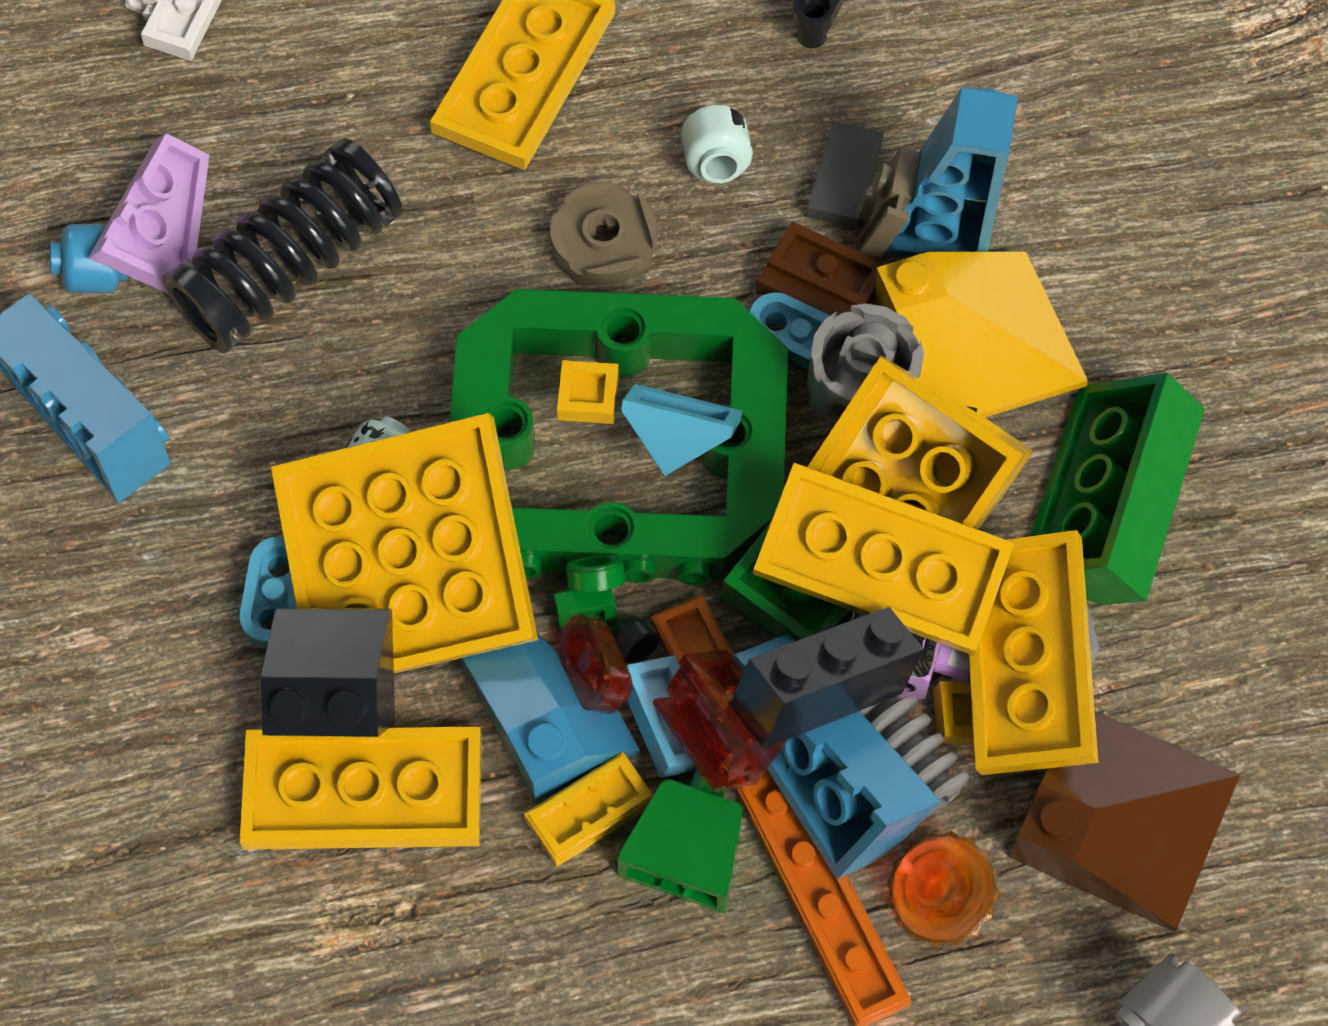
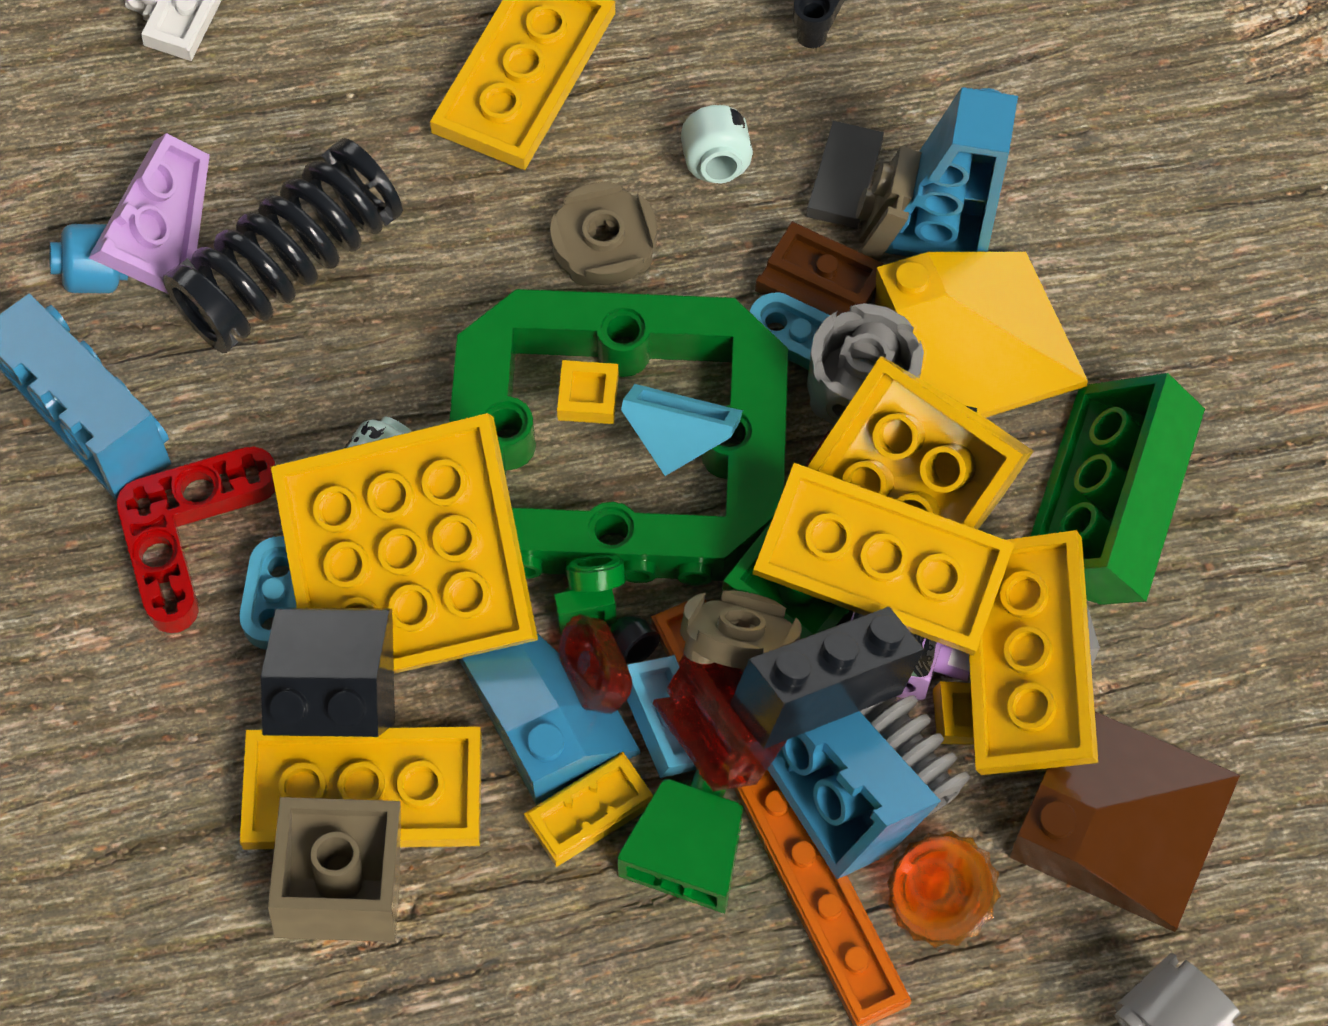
none -> red beam [117,446,276,633]
none -> dark tan slope [268,797,401,942]
none -> dark tan plate [680,590,802,672]

